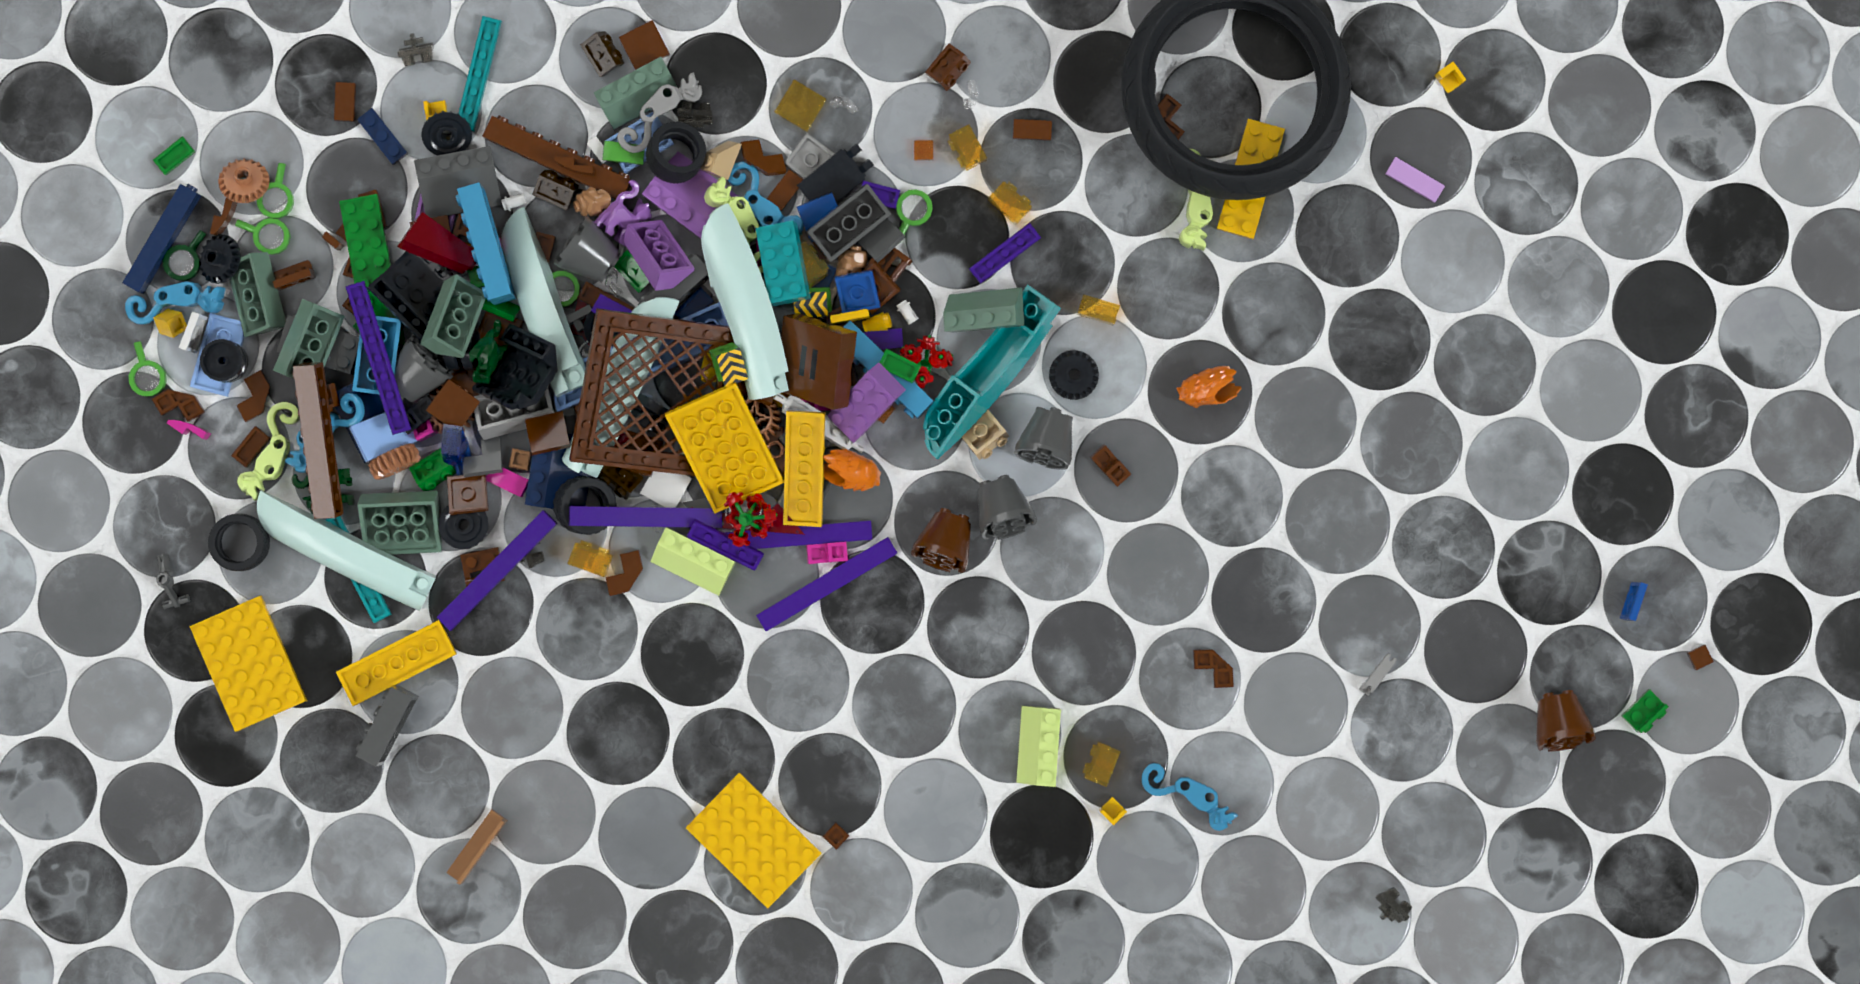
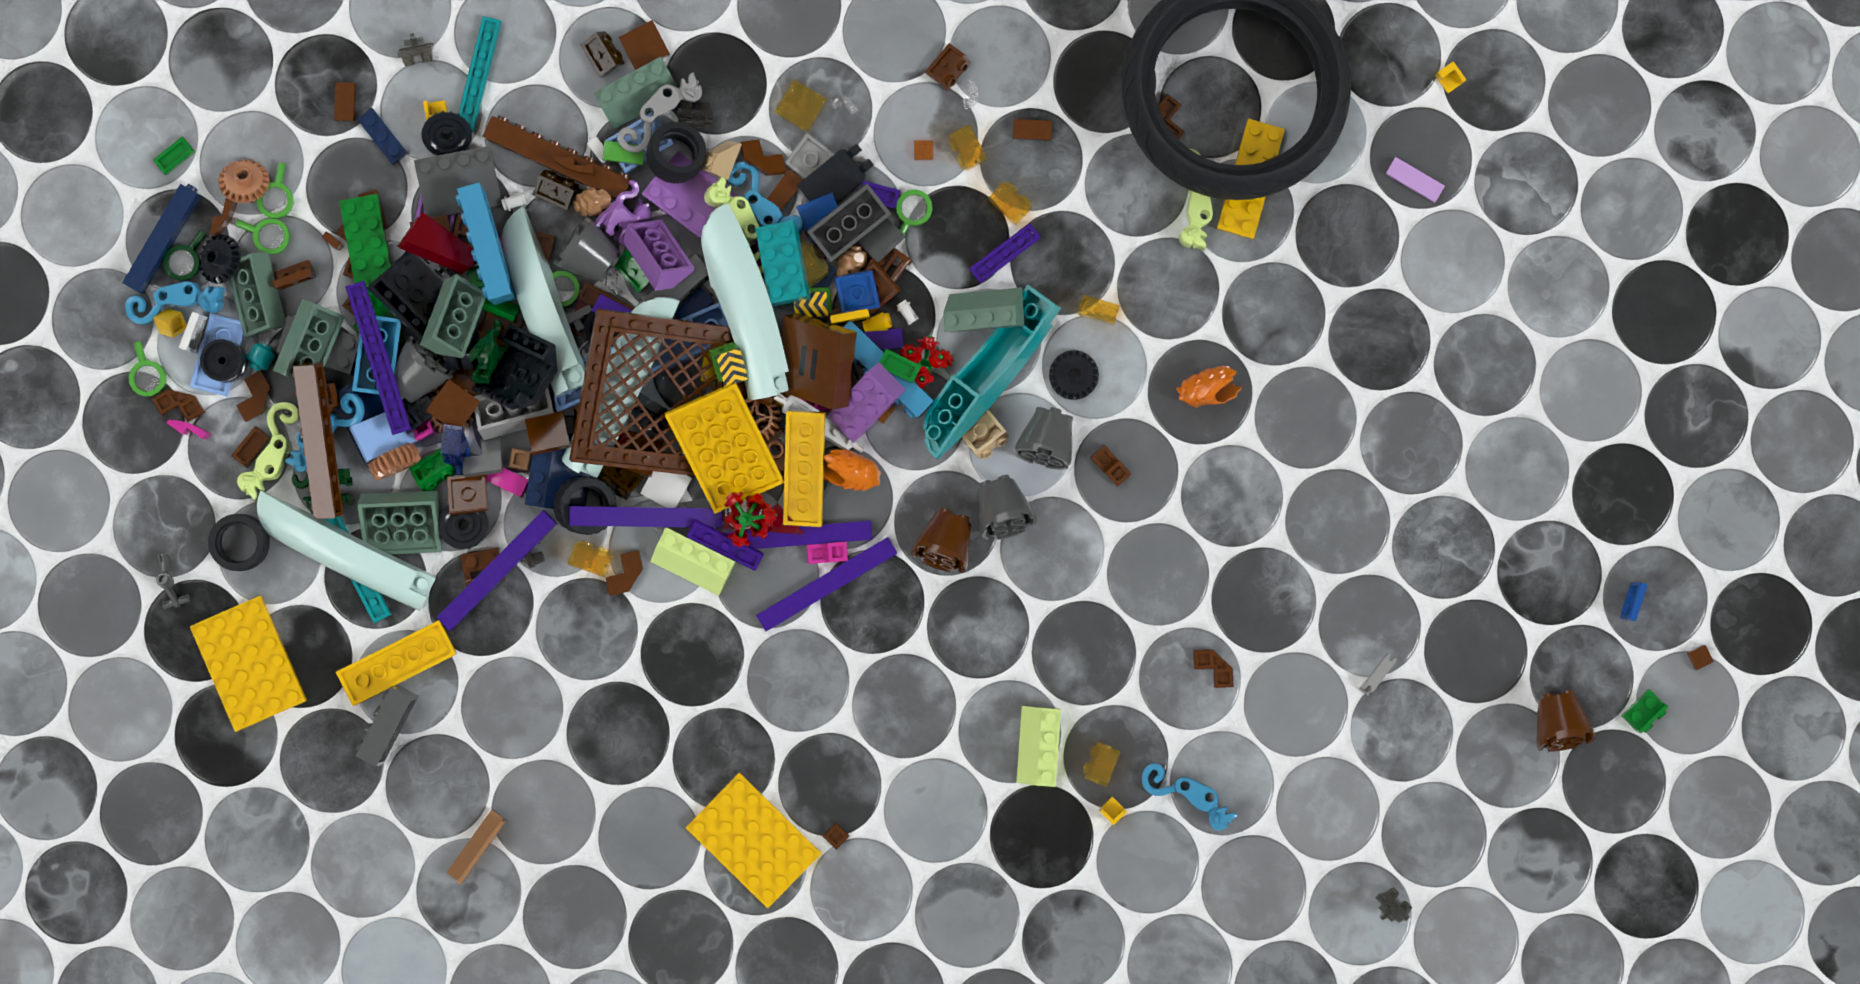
none -> teal head [246,342,275,372]

